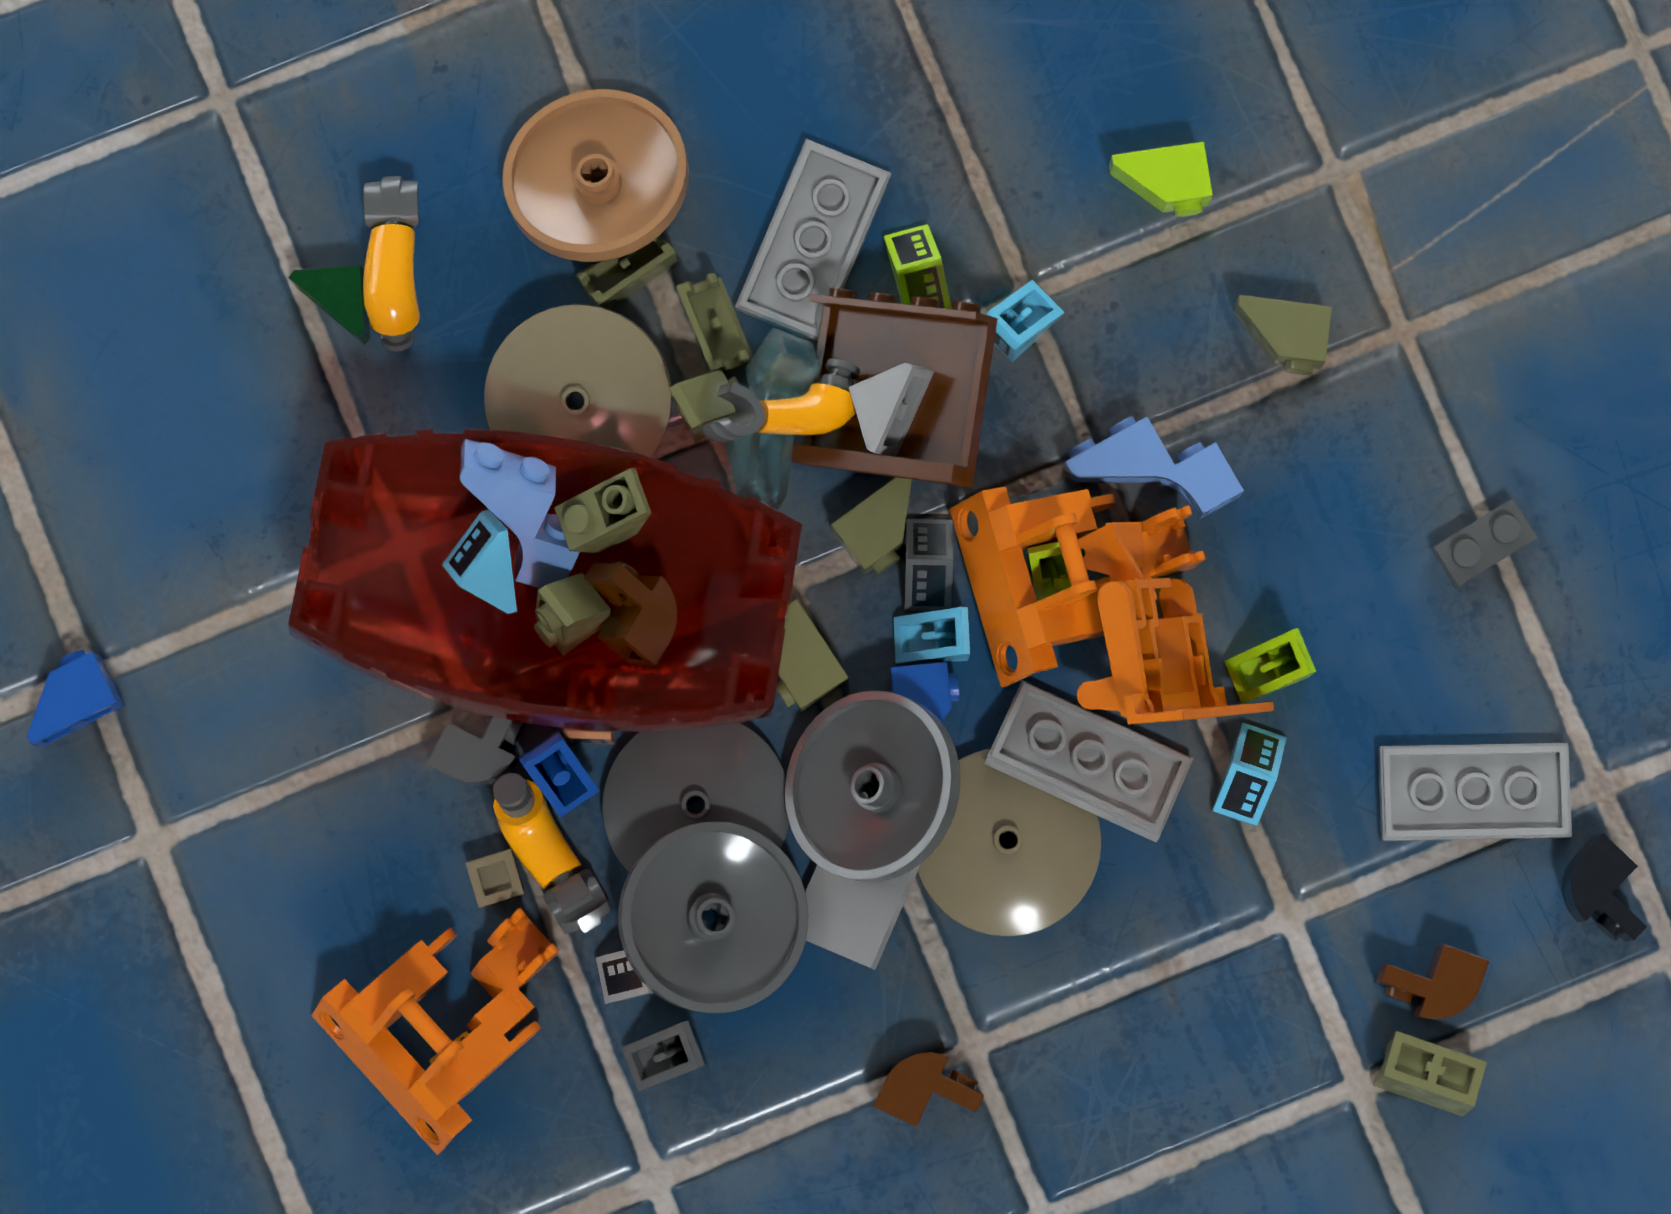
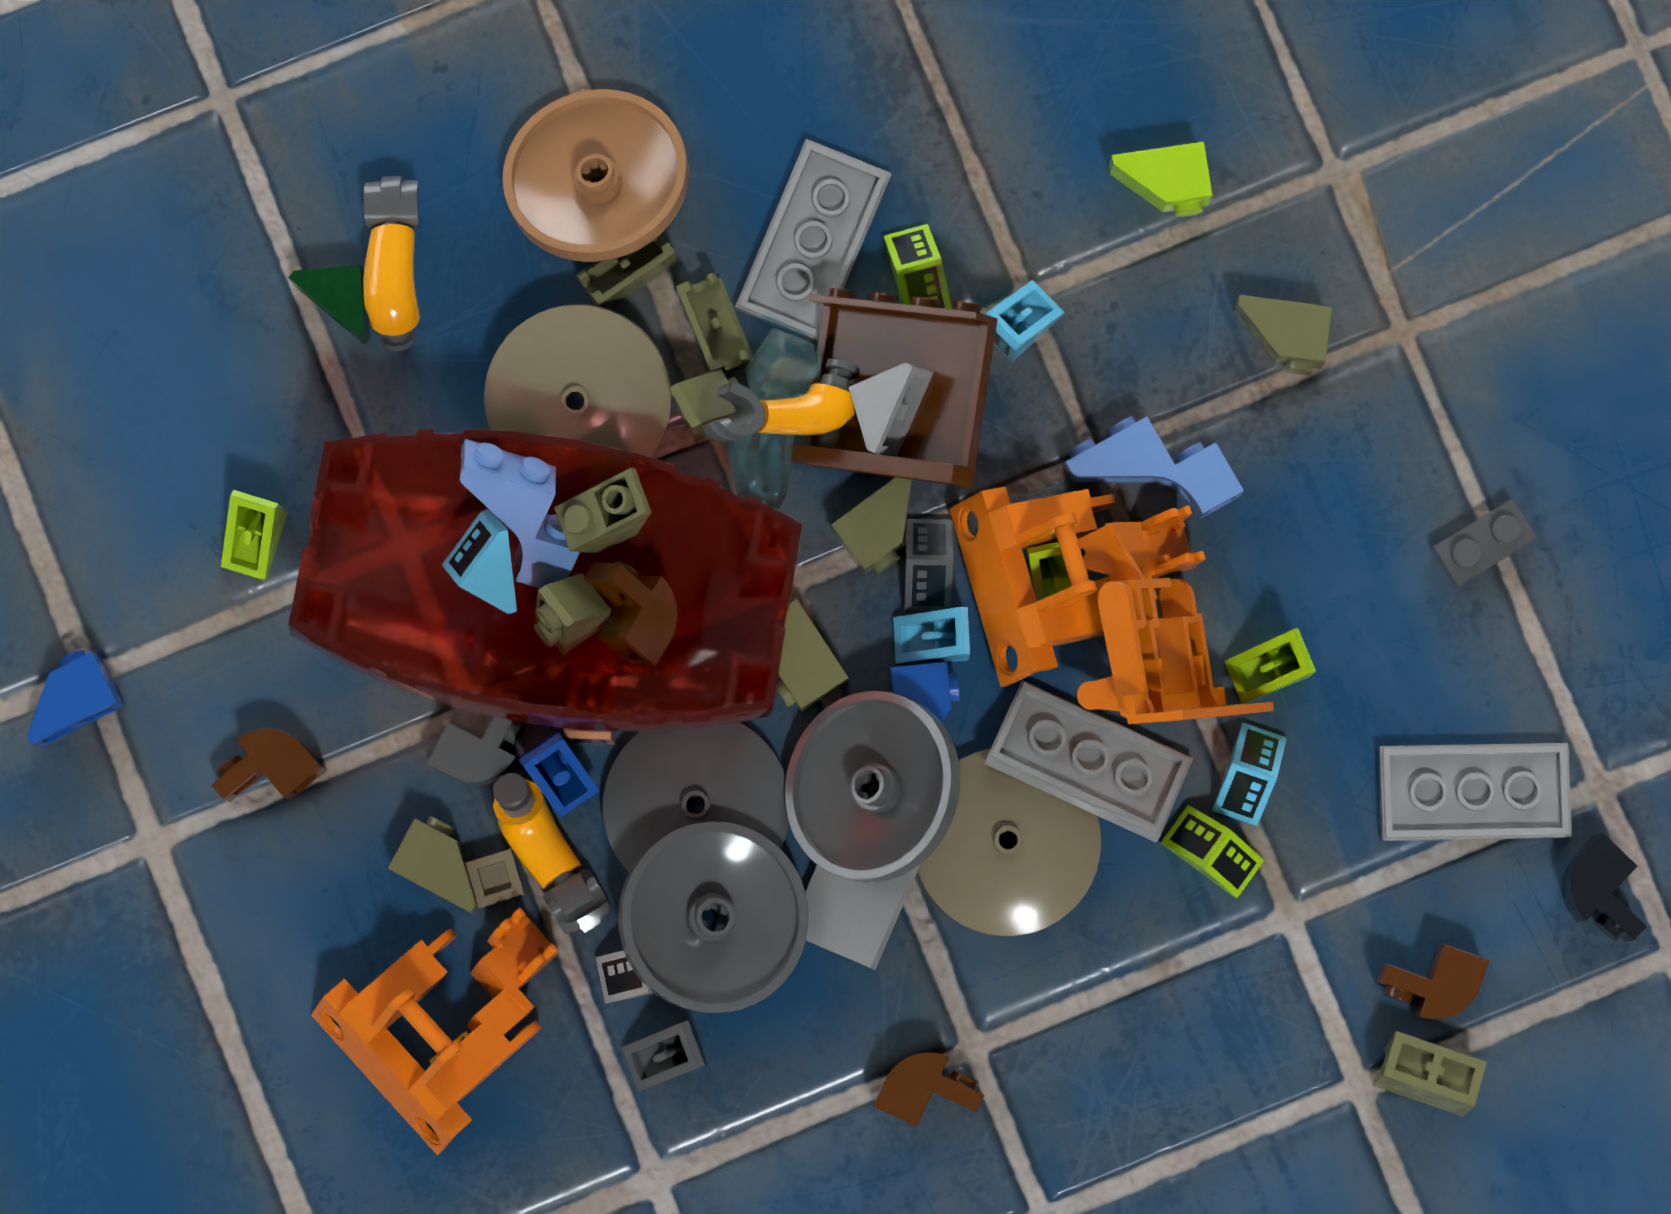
none -> reddish brown brick [212,729,327,802]
none -> lime slope [221,490,288,580]
none -> olive slope [387,816,479,915]
none -> slope [1160,805,1265,899]

